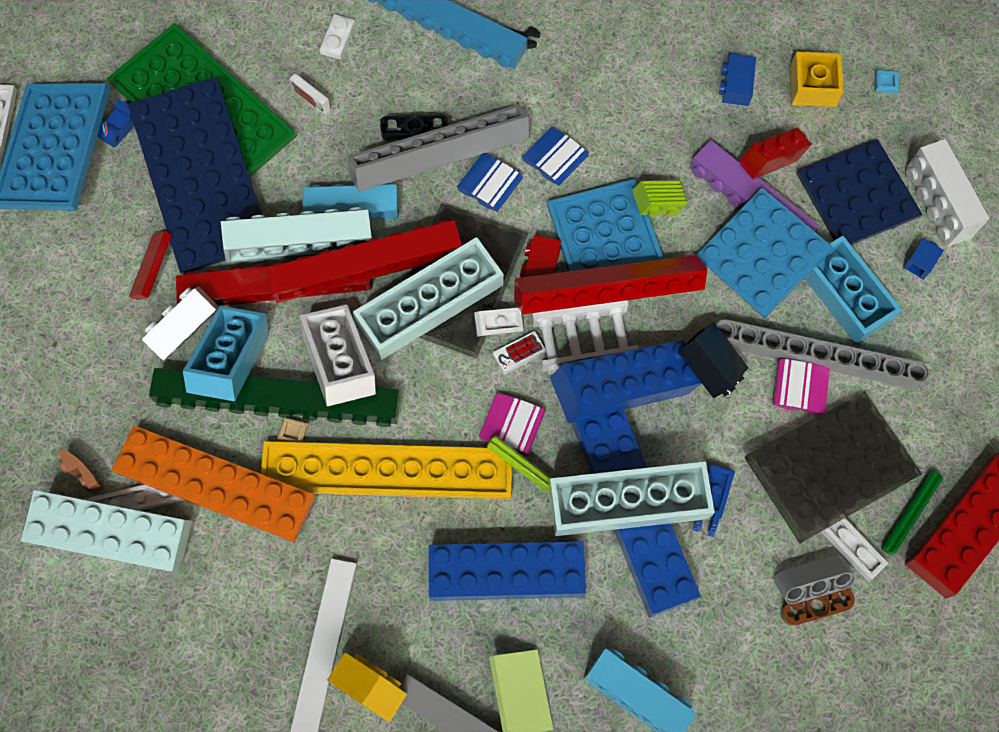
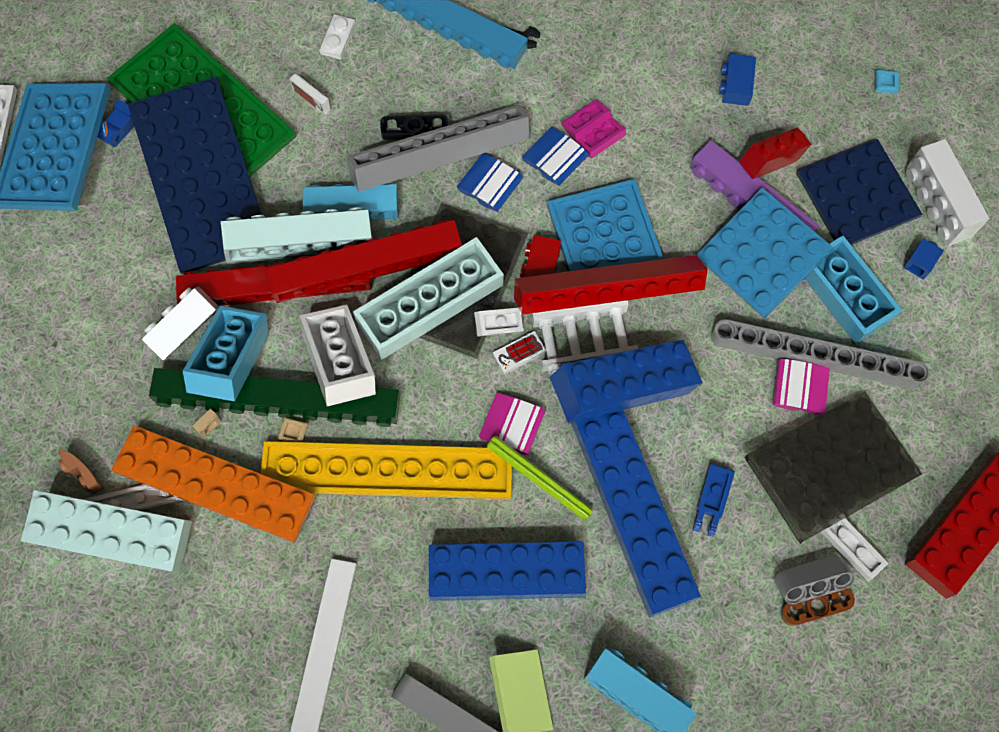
red tile [129,231,171,300] -> none
yellow brick [327,652,407,722] -> none
light aqua brick [549,462,715,536] -> none
lime brick [632,180,688,217] -> none
black brick [678,322,748,399] -> none
yellow brick [790,52,844,107] -> none
green axle [881,471,943,556] -> none
none -> tan tile [192,409,221,438]
none -> dark pink slope [561,99,626,159]

